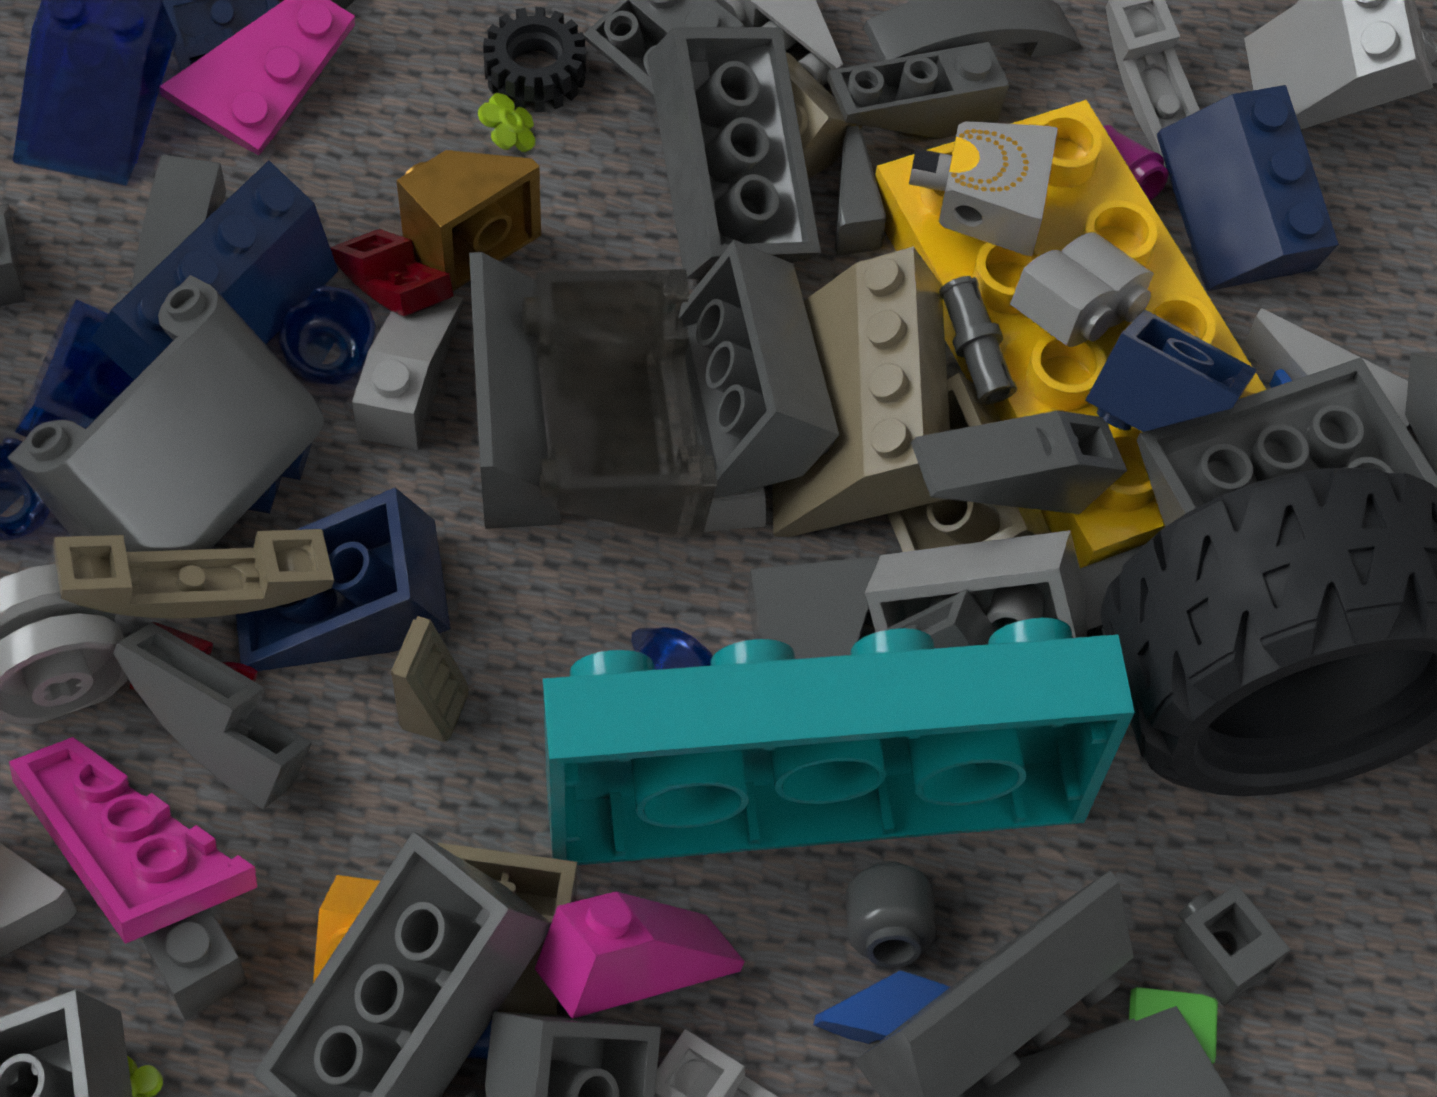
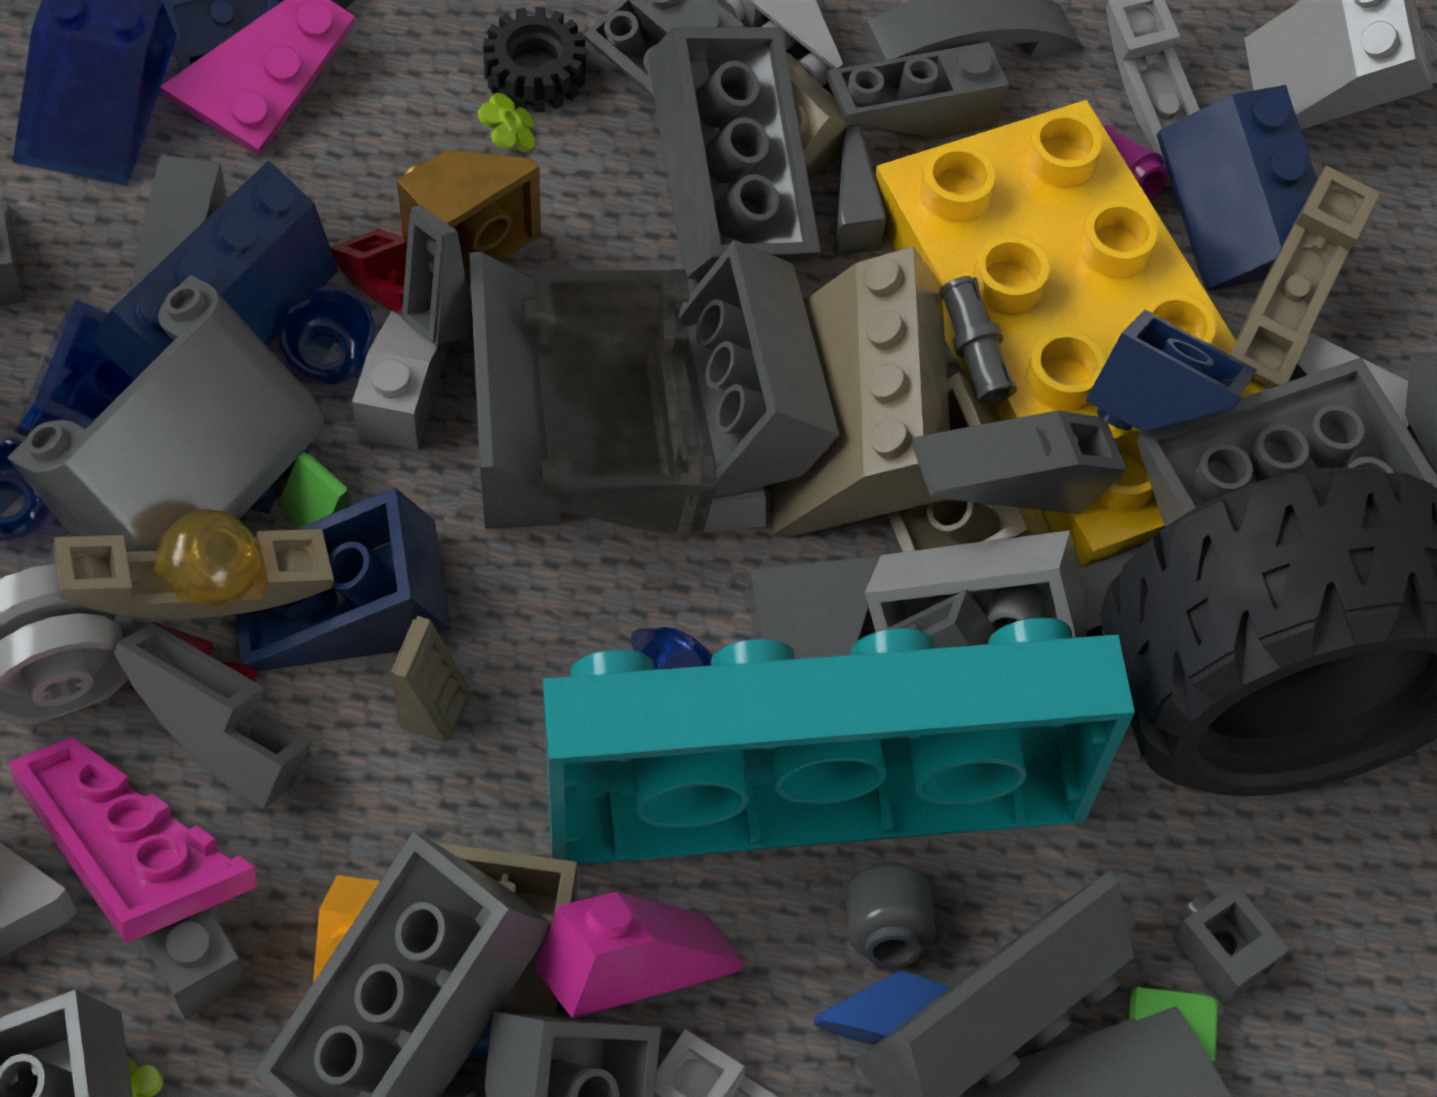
light grey torso [909,121,1058,256] -> none
light grey brick [1010,232,1154,347] -> none
none -> clear yellow hair [153,508,263,608]
none -> bright green slope [278,452,351,528]
none -> dark grey slope [402,206,473,346]
none -> dark tan slope [1230,165,1381,388]

